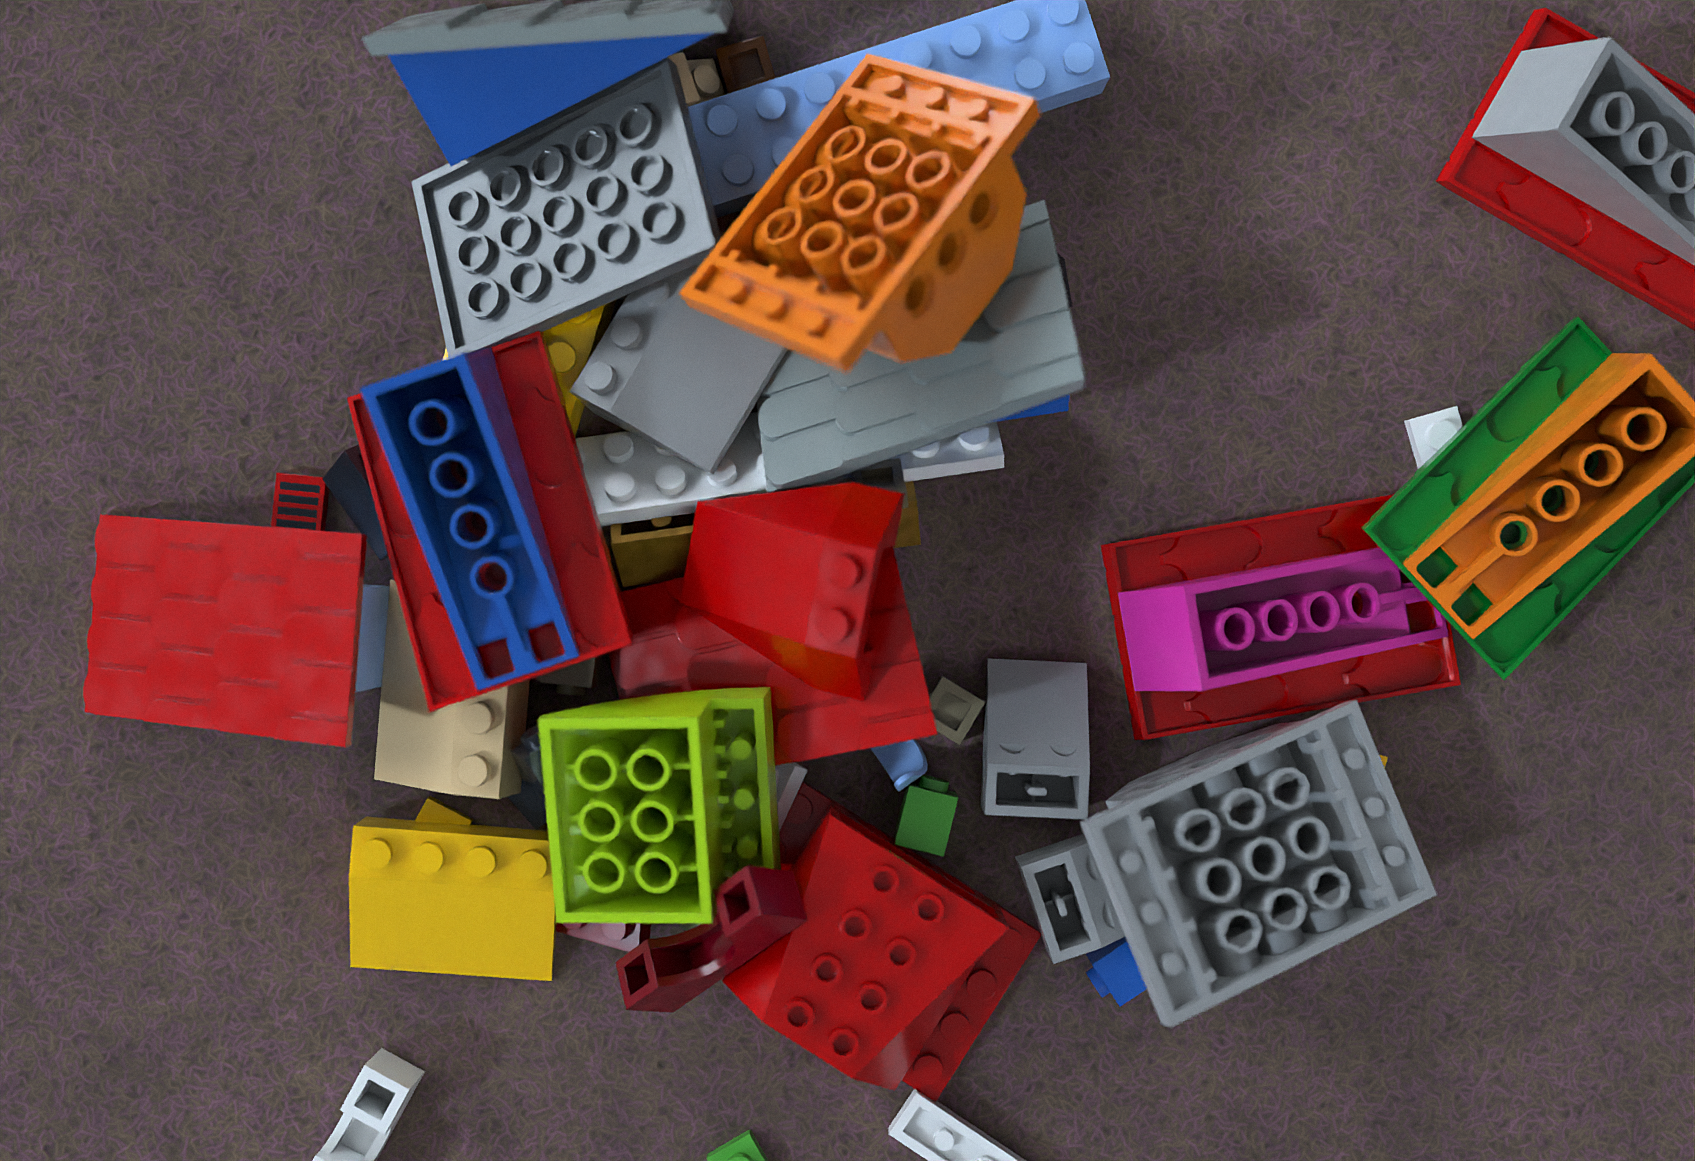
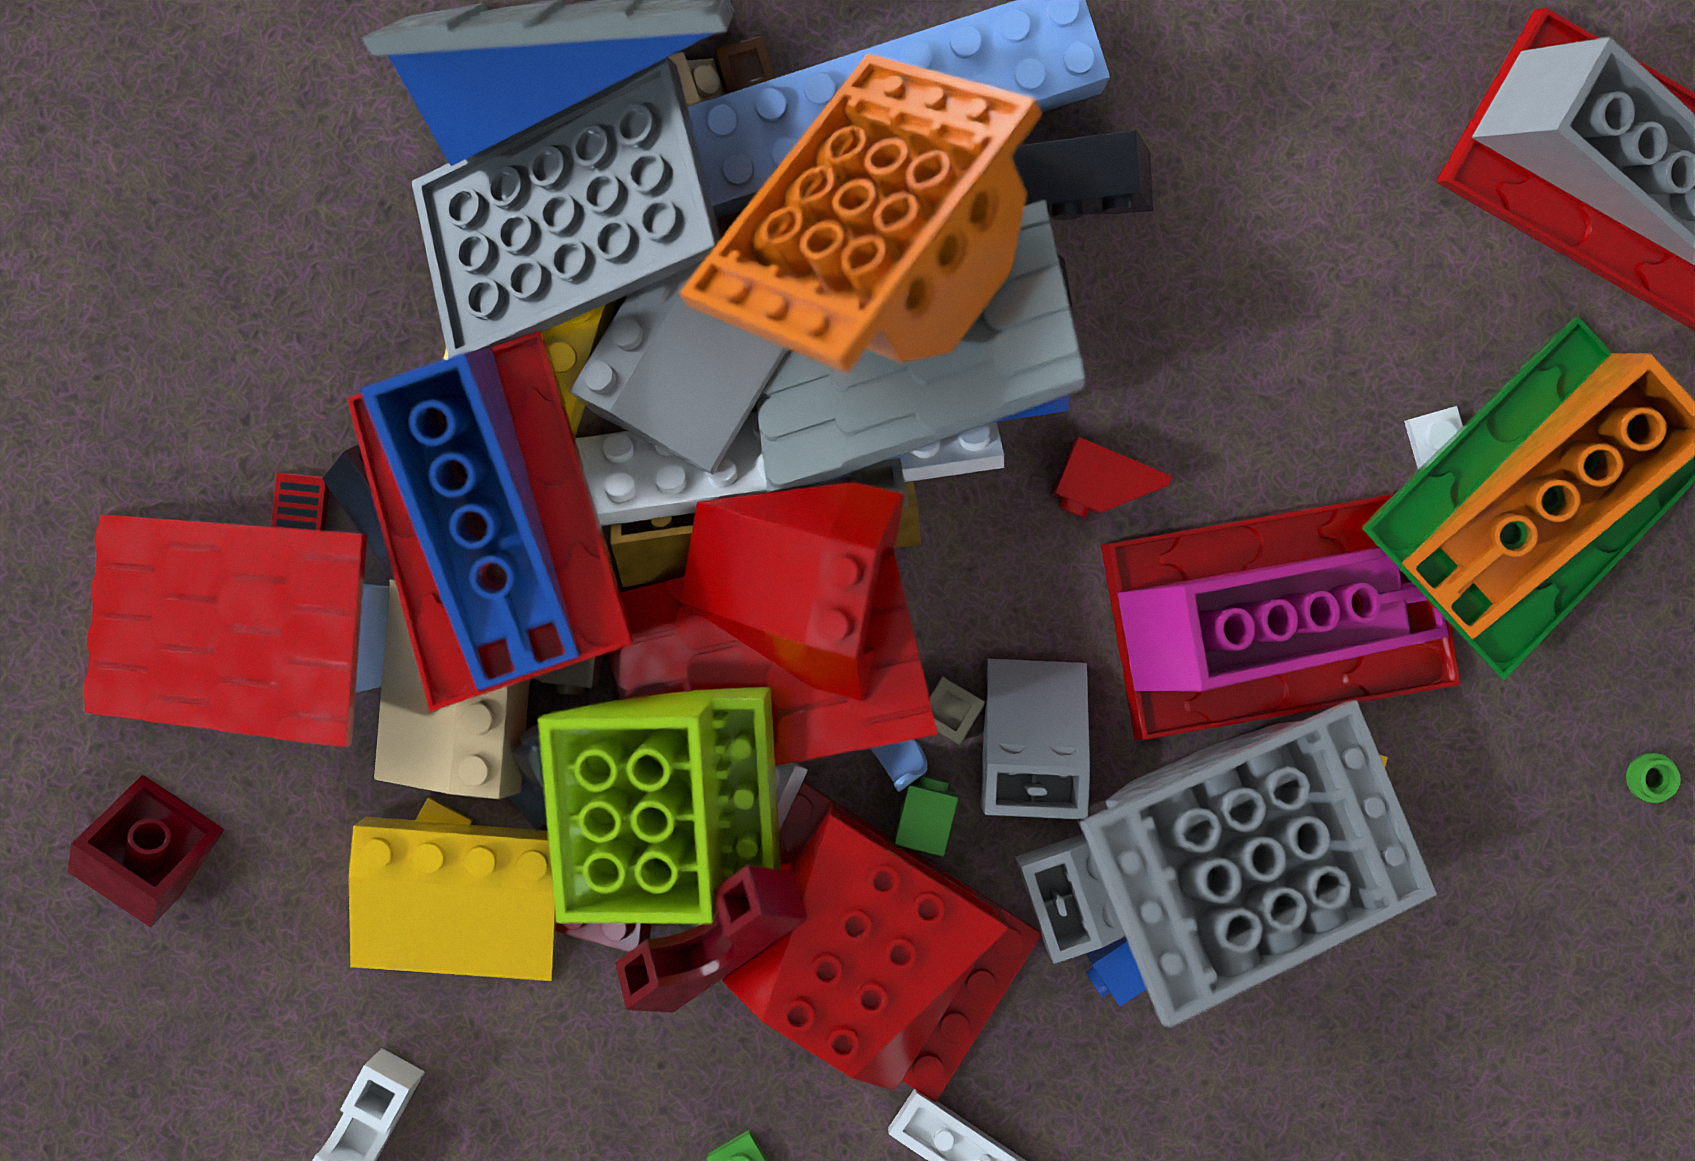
none -> dark red slope [67,774,224,928]
none -> black wedge [1011,130,1153,220]
none -> red slope [1050,437,1172,519]
none -> bright green plate [1626,753,1681,803]

